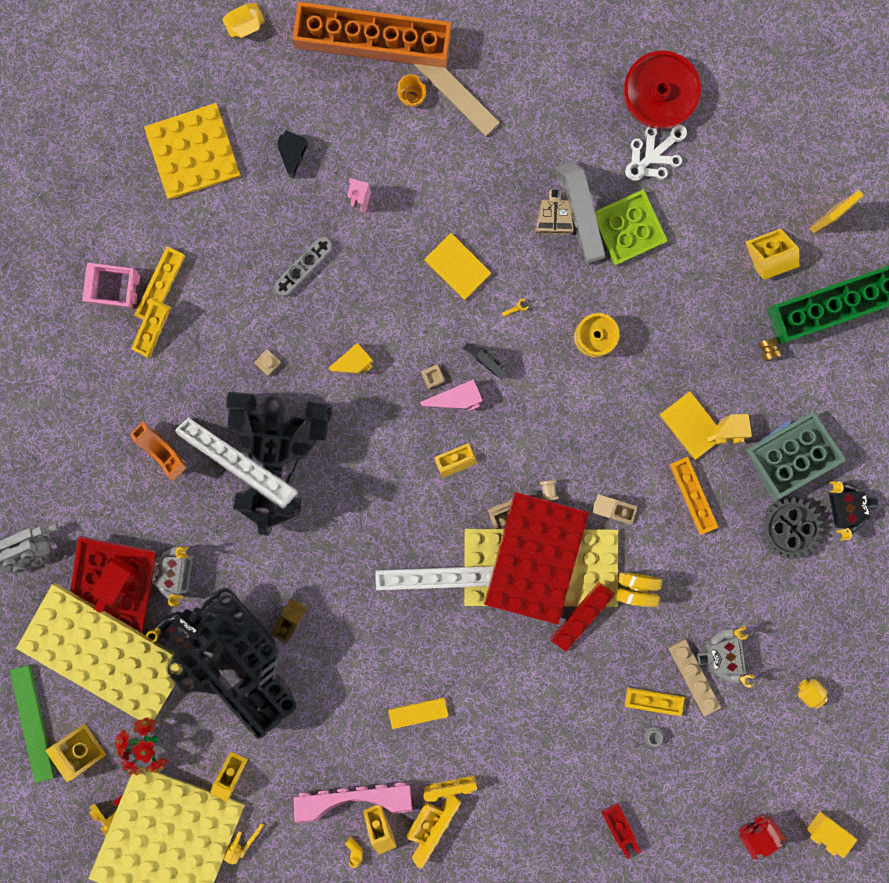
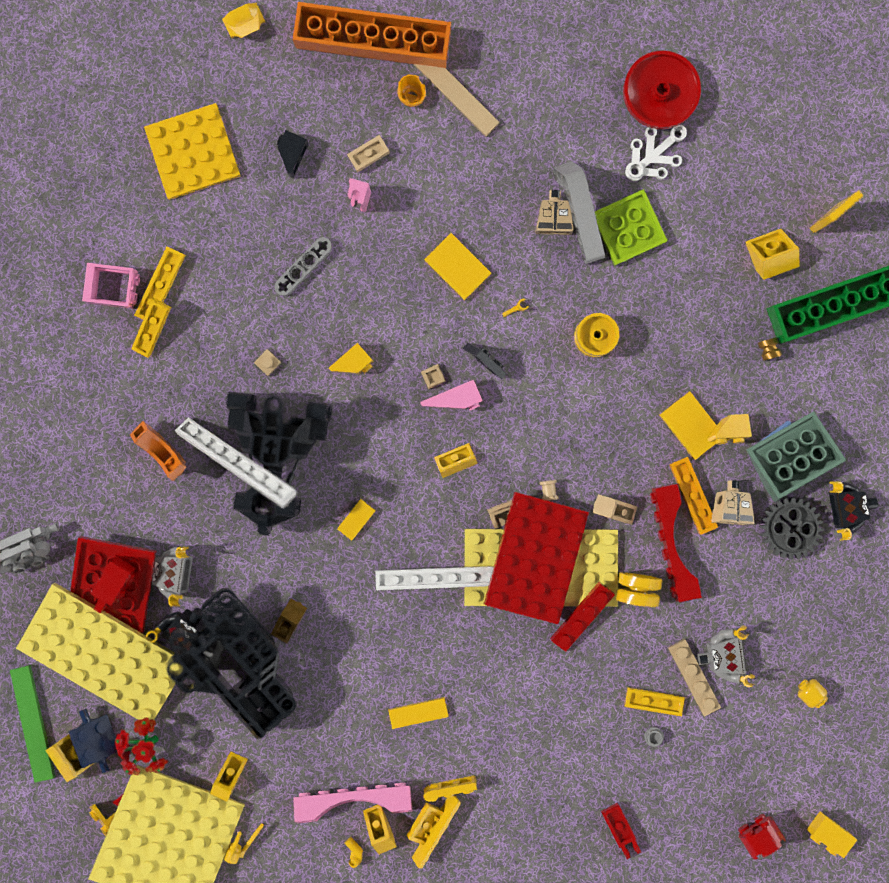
none -> dark blue plate [68,708,117,773]
none -> yellow tile [337,499,376,541]
none -> tan plate [347,135,390,173]
none -> red arch [650,484,702,602]
none -> tan torso [712,480,754,525]

